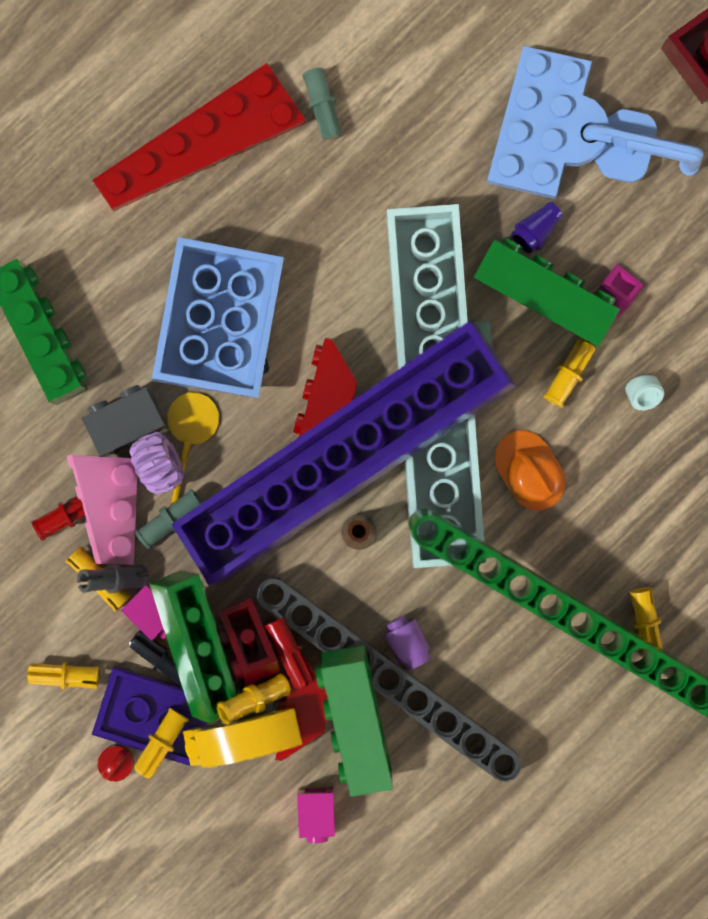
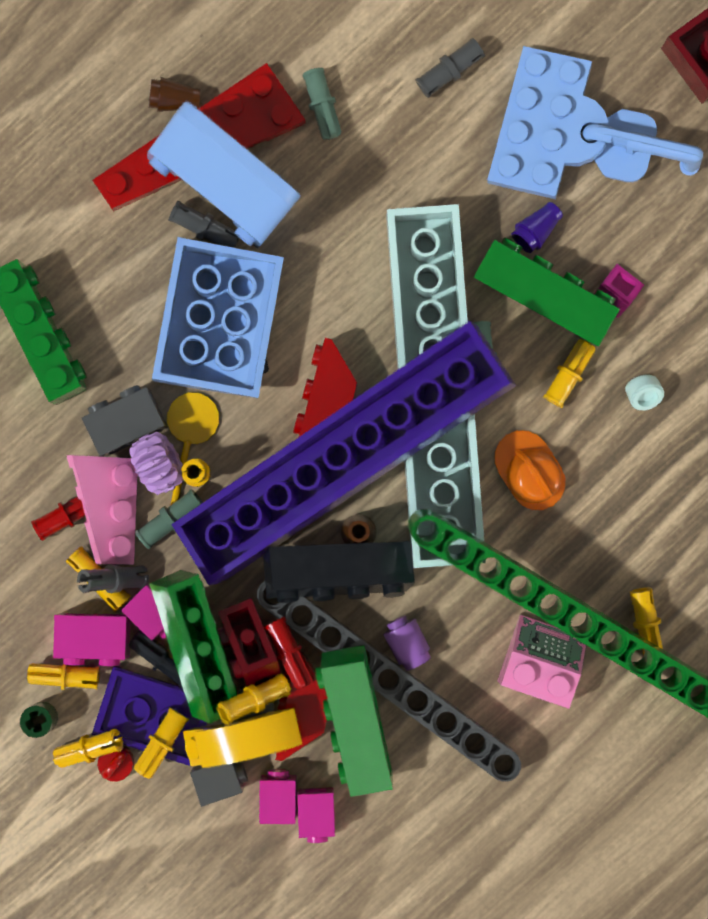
none -> dark green gear [20,702,58,738]
none -> dark pink brick [53,613,131,666]
none -> yellow axle [53,728,123,768]
none -> light blue windscreen [147,101,300,248]
none -> reddish brown cone [149,77,200,112]
none -> dark grey pin [168,200,239,248]
none -> yellow pin [181,458,211,487]
none -> dark grey brick [190,761,248,807]
none -> dark pink brick [259,769,297,824]
none -> black brick [263,541,415,603]
none -> dark grey pin [415,38,485,98]
none -> bright pink slope [497,615,586,709]

